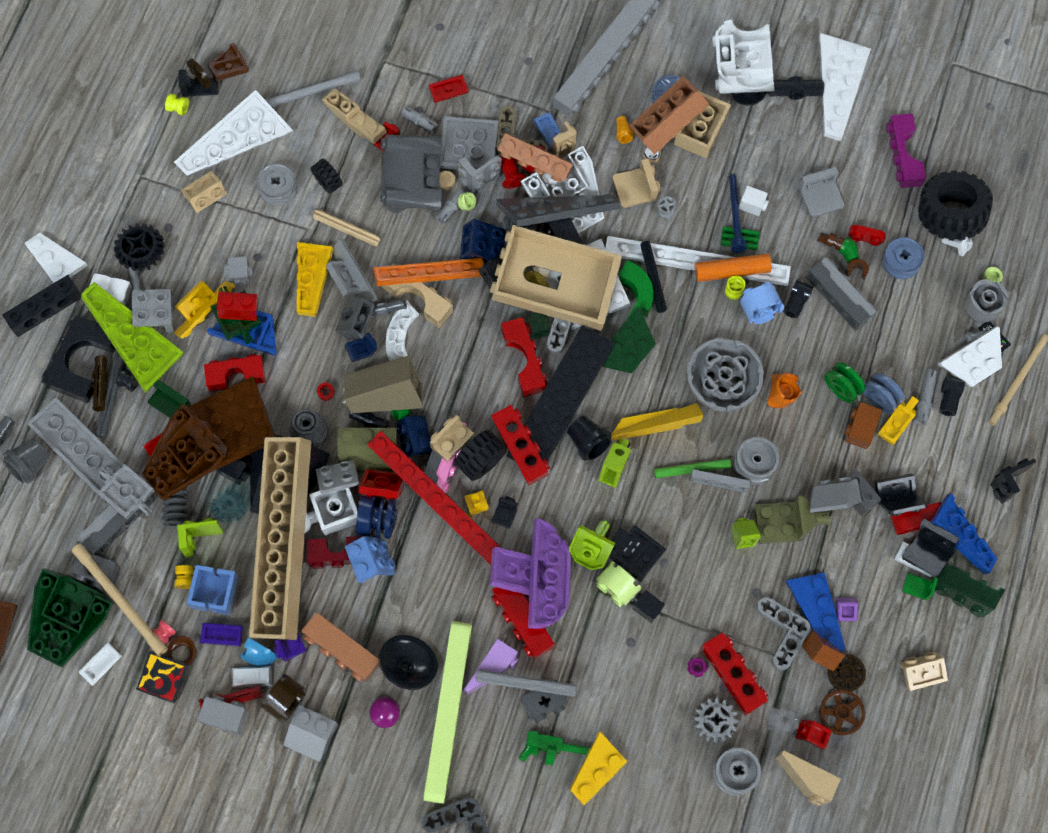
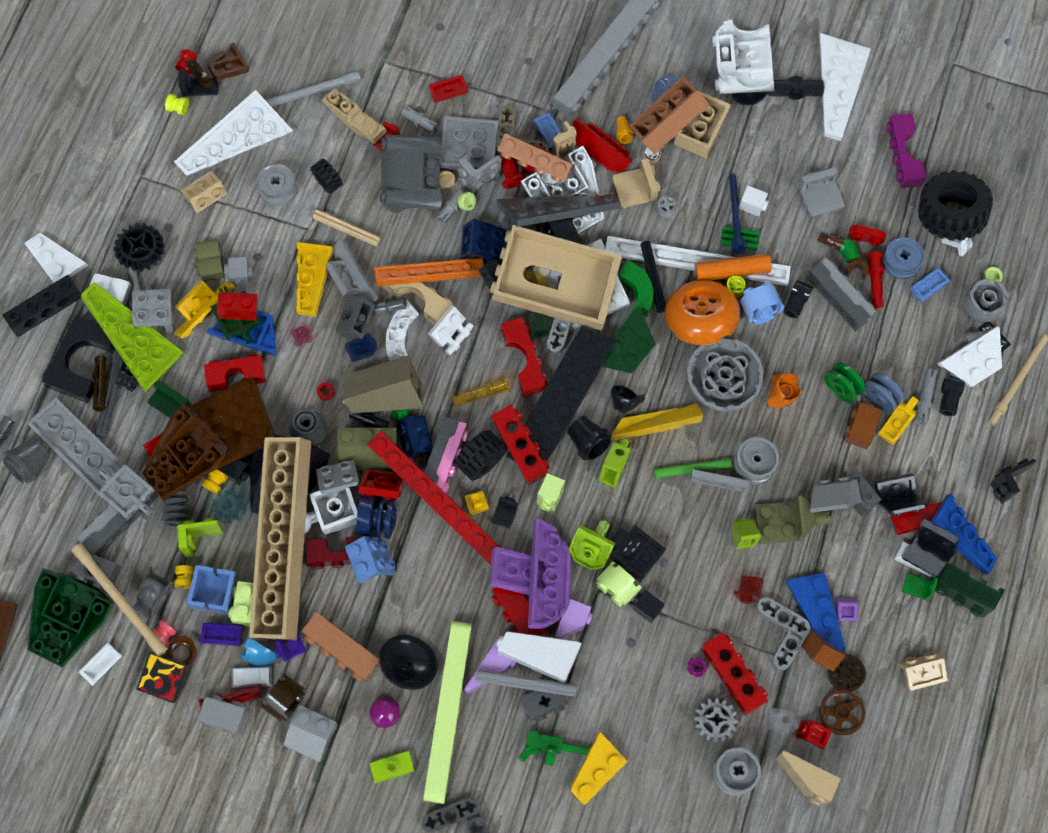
tan bracket [430,415,474,463] -> none
none -> dark grey hair [133,567,174,619]
none -> red wheel [175,49,198,75]
none -> olive brick [193,239,225,281]
none -> yellow wheel [201,470,228,494]
none -> yellowish green brick [229,581,253,627]
none -> clear pink plate [291,326,313,346]
none -> lime plate [369,751,415,784]
none -> white plate [428,306,474,355]
none -> clear yellow pin [452,376,511,408]
none -> white slope [496,632,582,683]
none -> yellowish green brick [537,473,565,512]
none -> lavender slope [555,599,593,639]
none -> red brick [572,118,633,172]
none -> black hat [610,385,645,414]
none -> orange brick [665,280,740,345]
none -> clear red bracket [734,575,764,604]
none -> red pin [867,252,884,309]
none -> medium blue plate [909,267,950,303]

